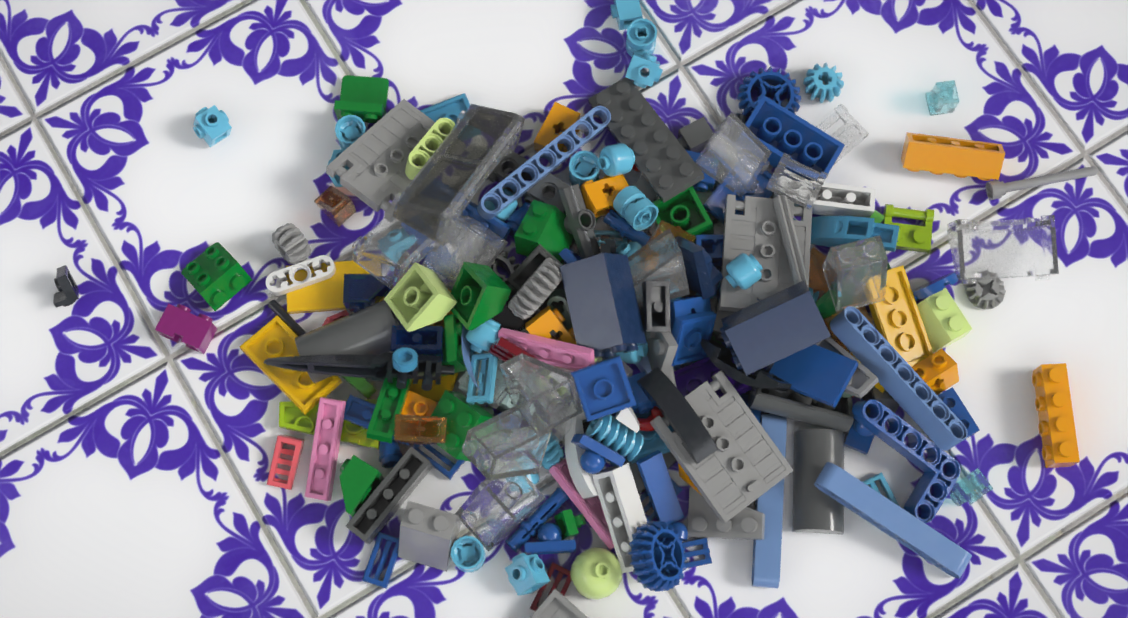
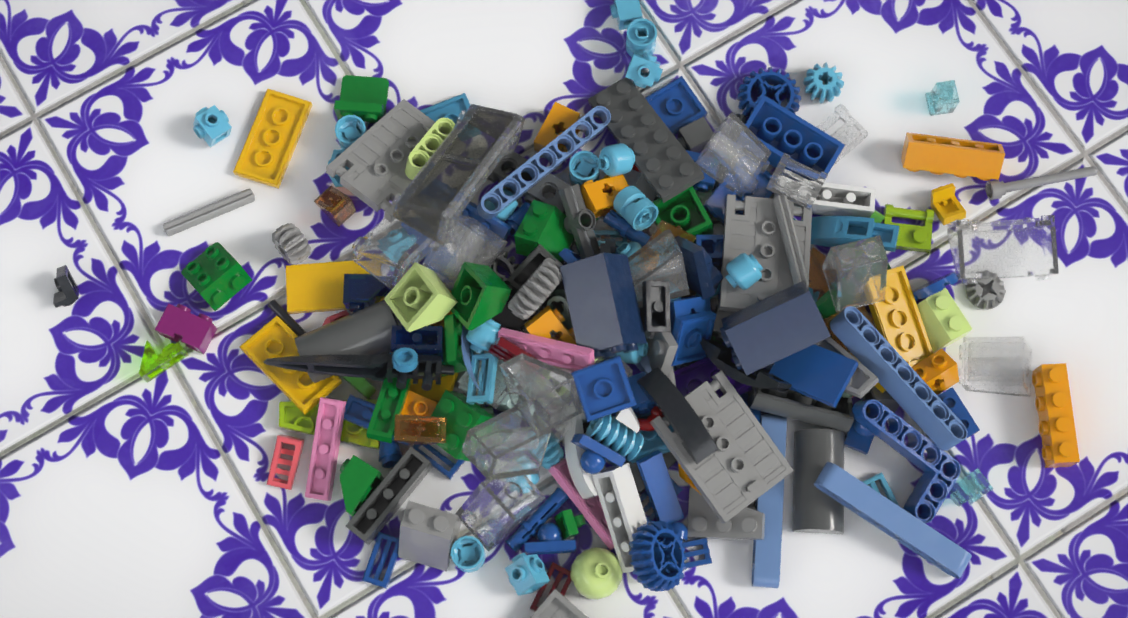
white beam [266,255,336,296] -> none
none -> clear neon green slope [139,340,189,382]
none -> light grey axle [163,188,255,236]
none -> yellow tile [233,88,312,189]
none -> blue tile [645,76,707,135]
none -> yellow bracket [931,183,966,226]
none -> clear slope [958,336,1032,397]

